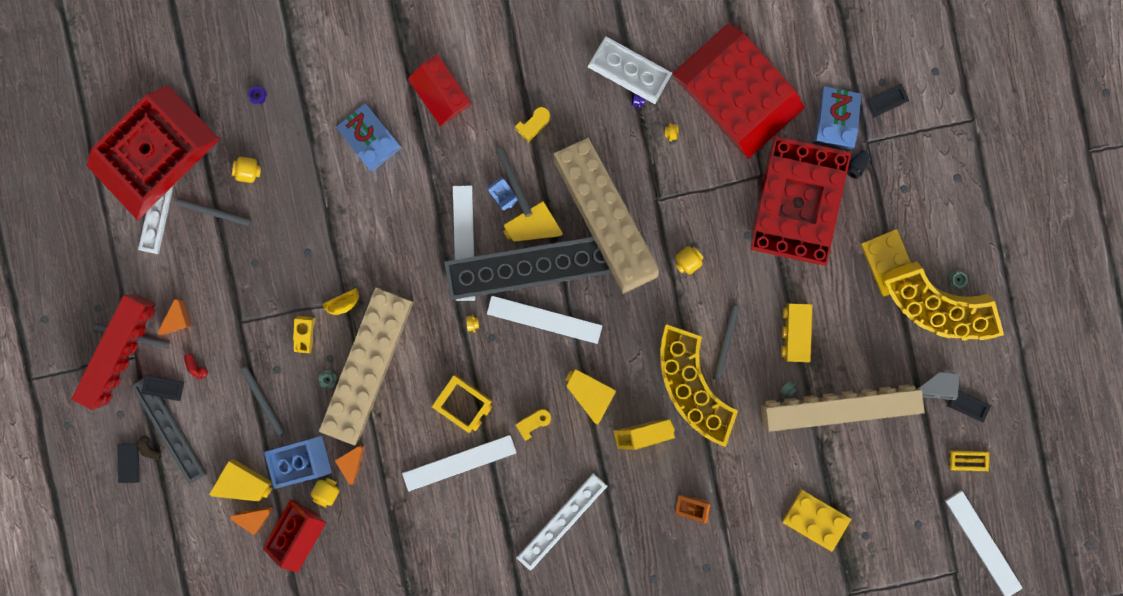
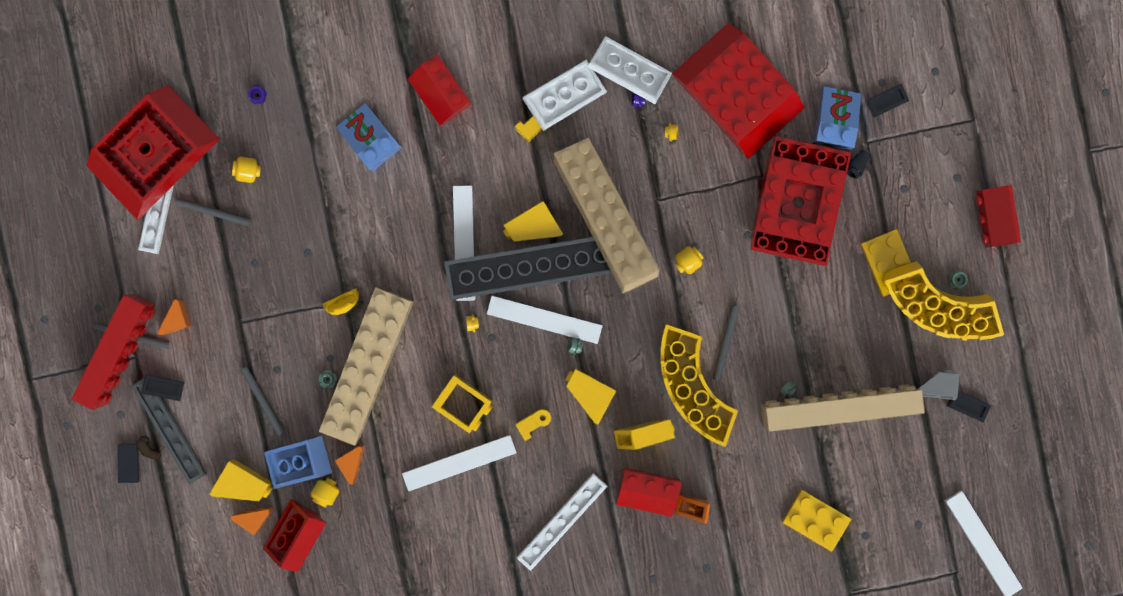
red arm [183,354,208,379] -> none
yellow leg [293,316,315,353] -> none
medium blue bracket [487,177,518,210] -> none
dark grey bar [496,147,533,217] -> none
yellow brick [781,303,812,362] -> none
yellow tile [949,450,989,471] -> none
none -> white tile [522,59,607,131]
none -> sand green plate [567,338,583,356]
none -> red slope [616,467,682,517]
none -> red slope [975,185,1022,248]

